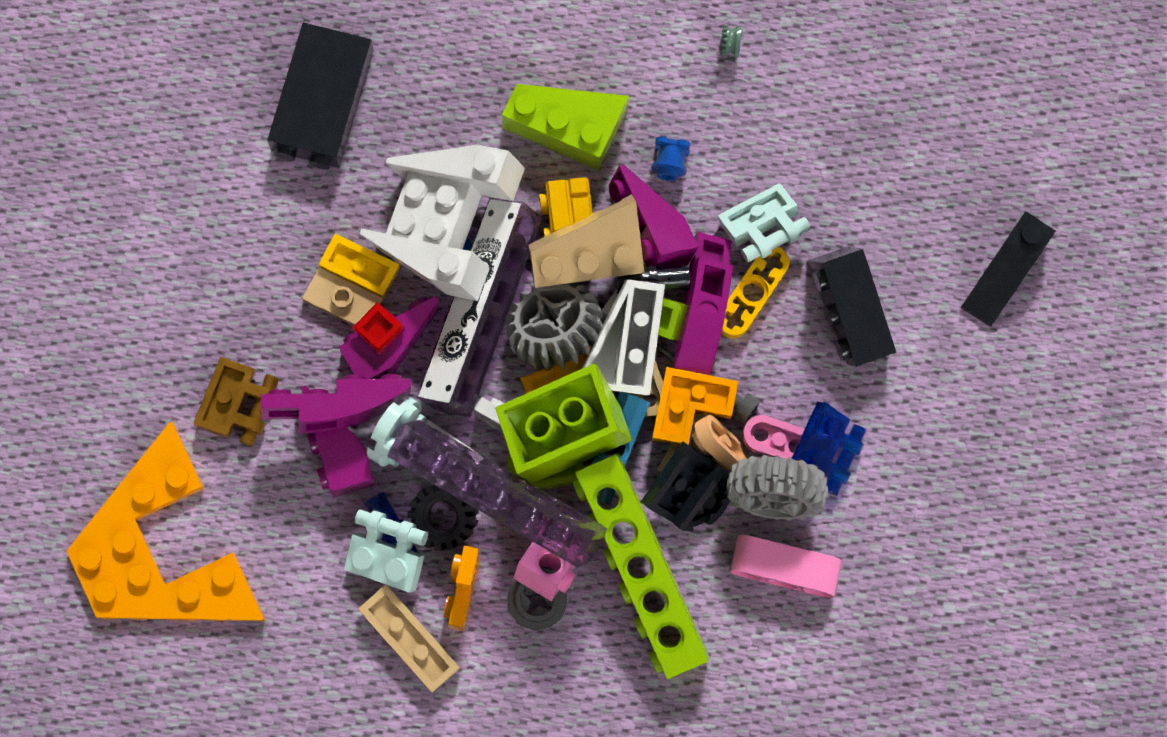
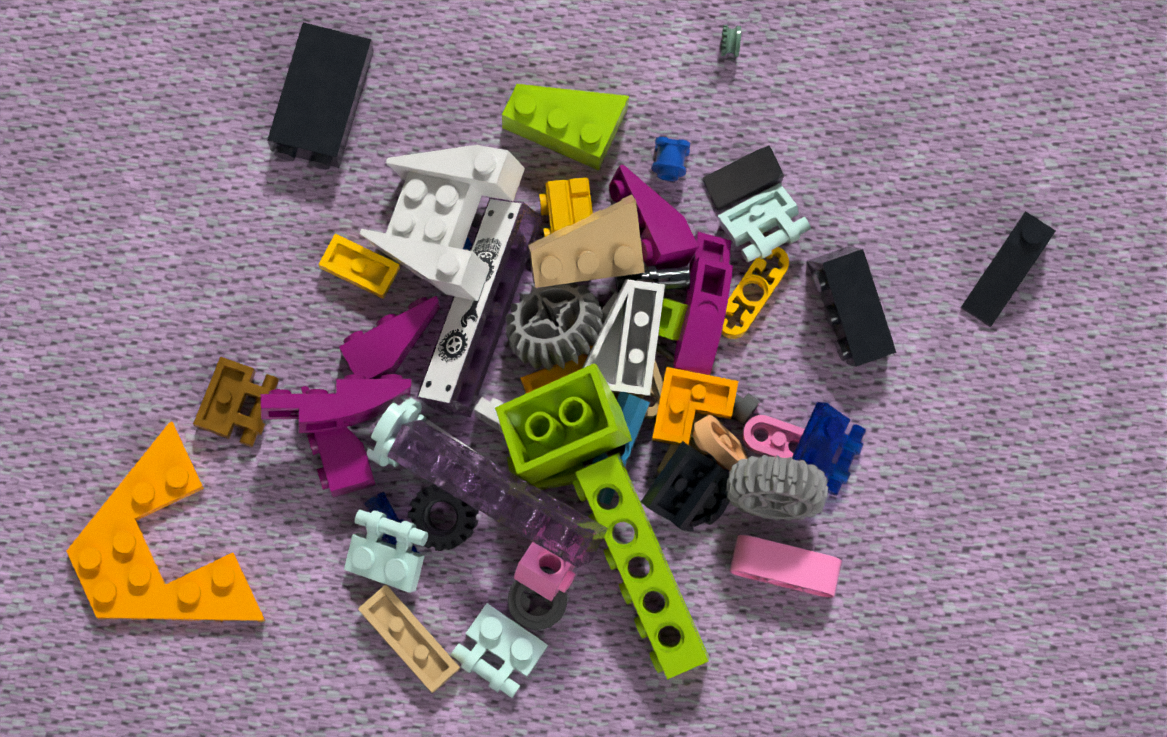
tan plate [302,268,384,326] -> none
red tile [352,302,405,355] -> none
light orange plate [443,546,480,632] -> none
none -> light aqua plate [451,603,548,698]
none -> black slope [703,145,784,210]

